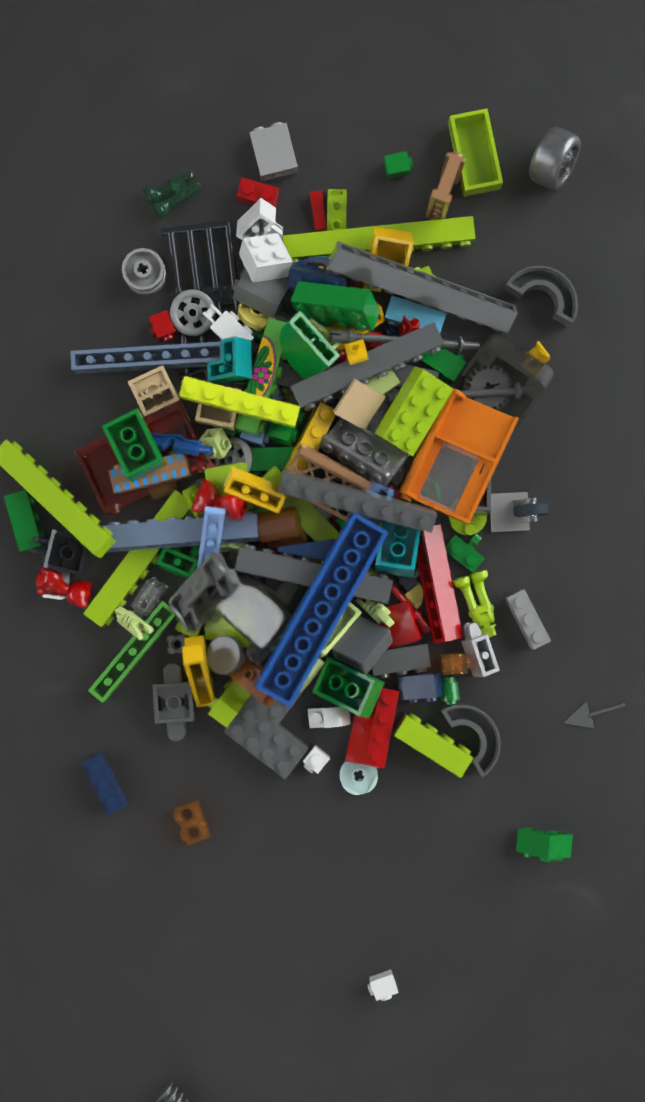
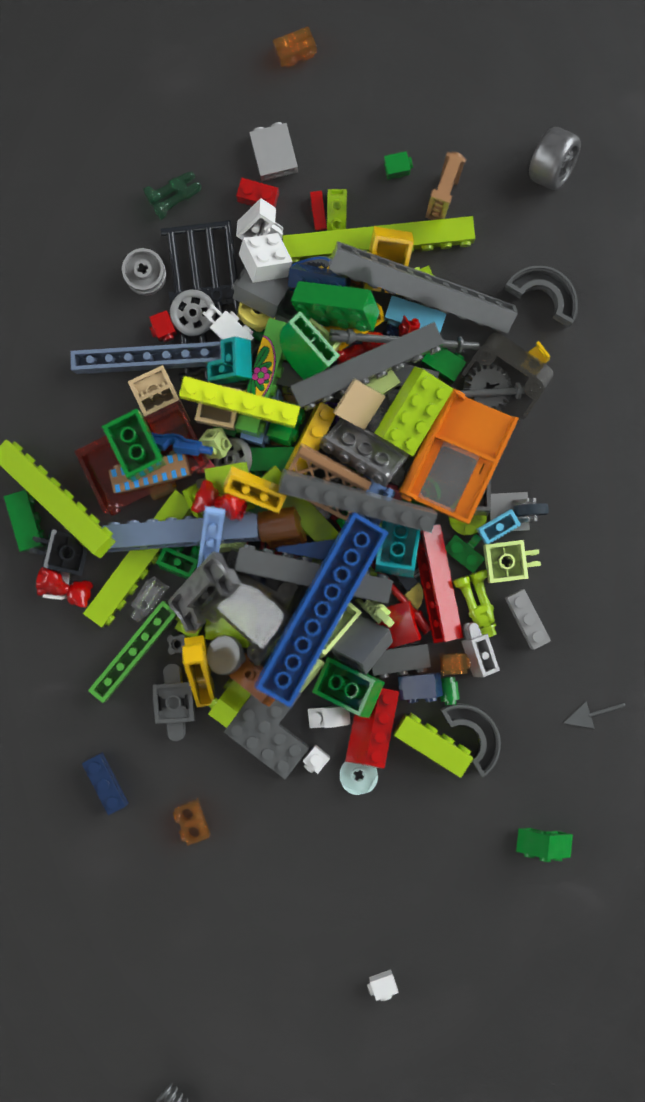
yellowish green hinge [115,606,153,640] -> none
yellow bracket [344,339,369,365] -> none
lime piece [448,108,503,197] -> none
none -> clear orange brick [273,26,317,67]
none -> medium azure brick [477,509,521,544]
none -> yellowish green hinge [483,540,541,583]

